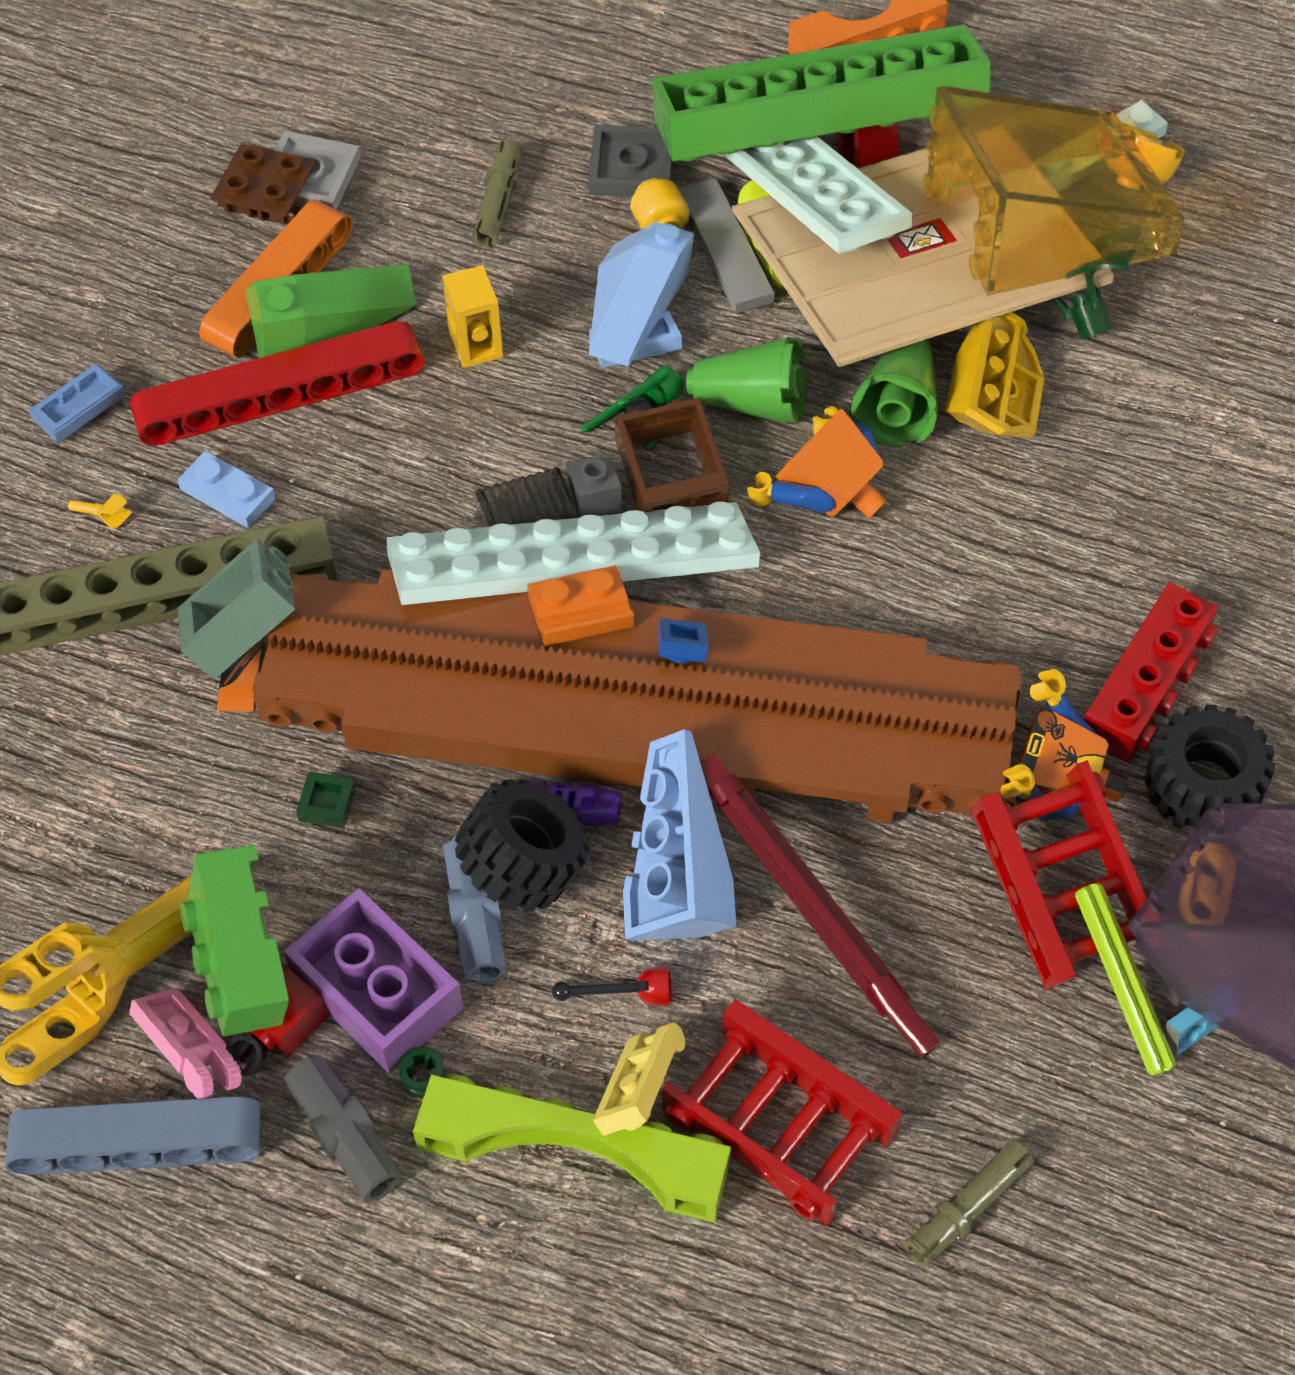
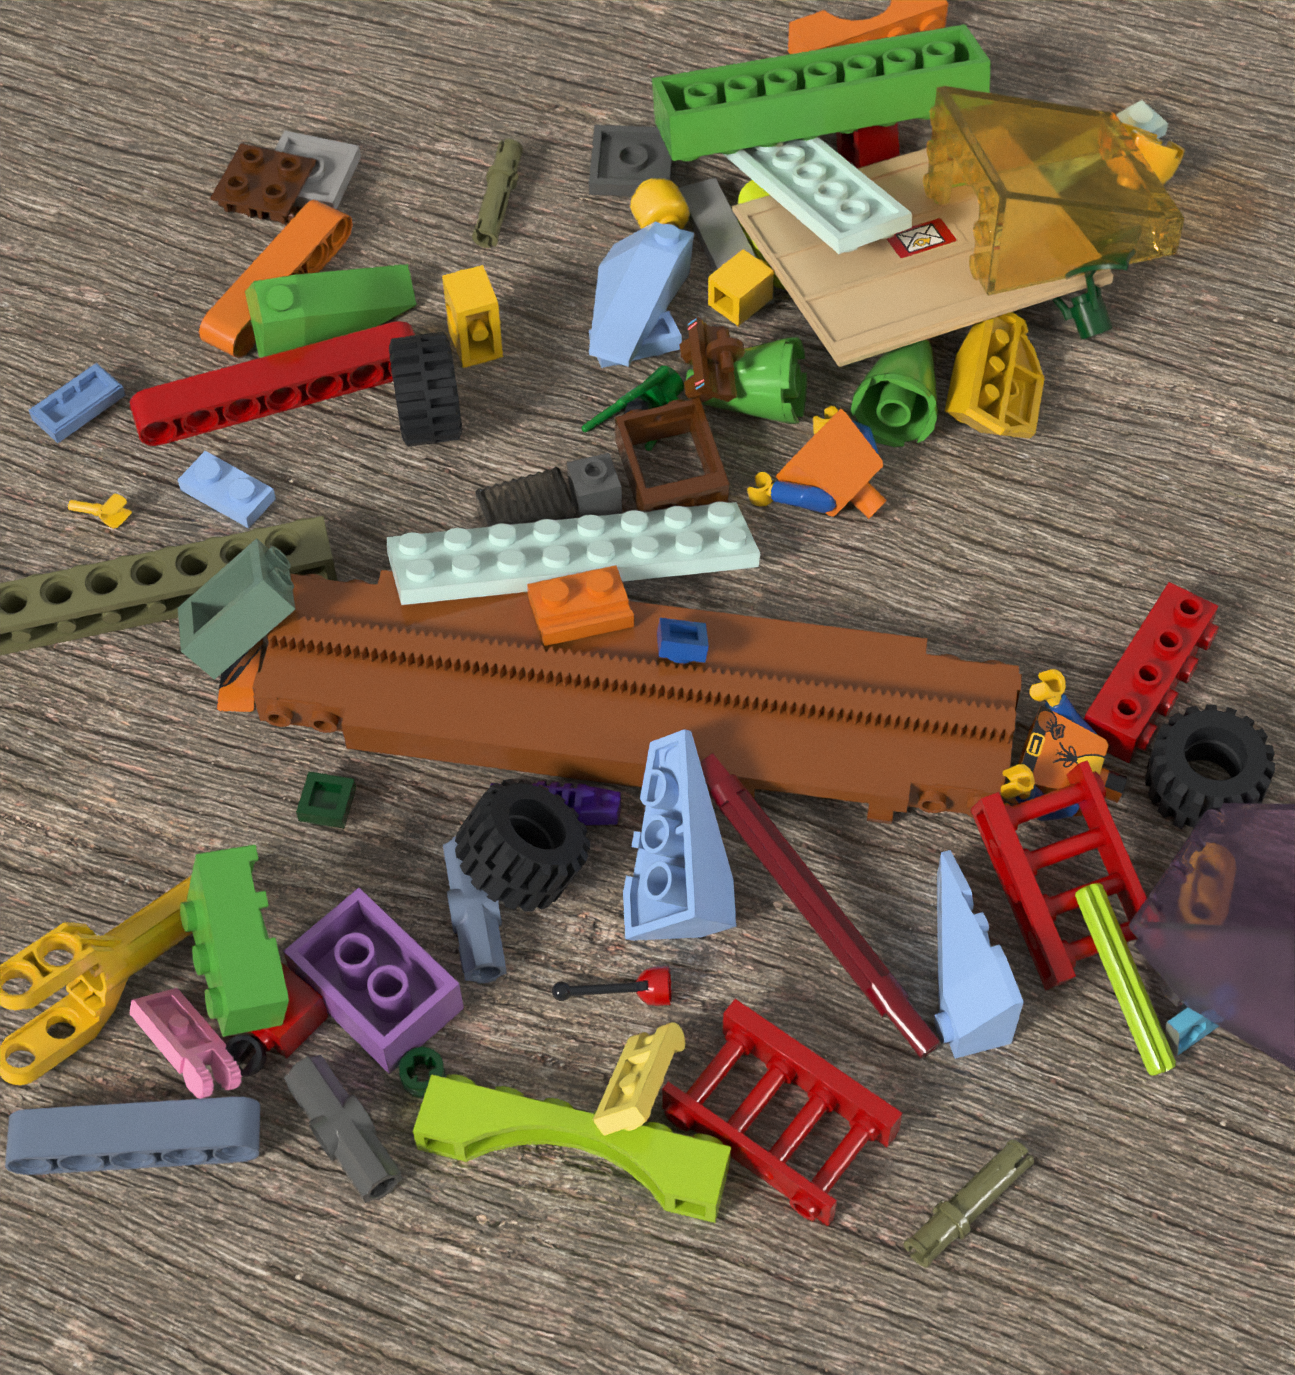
none -> black tyre [389,331,462,447]
none -> reddish brown hips [679,317,745,403]
none -> yellow brick [708,249,774,327]
none -> light blue wedge [934,850,1023,1059]

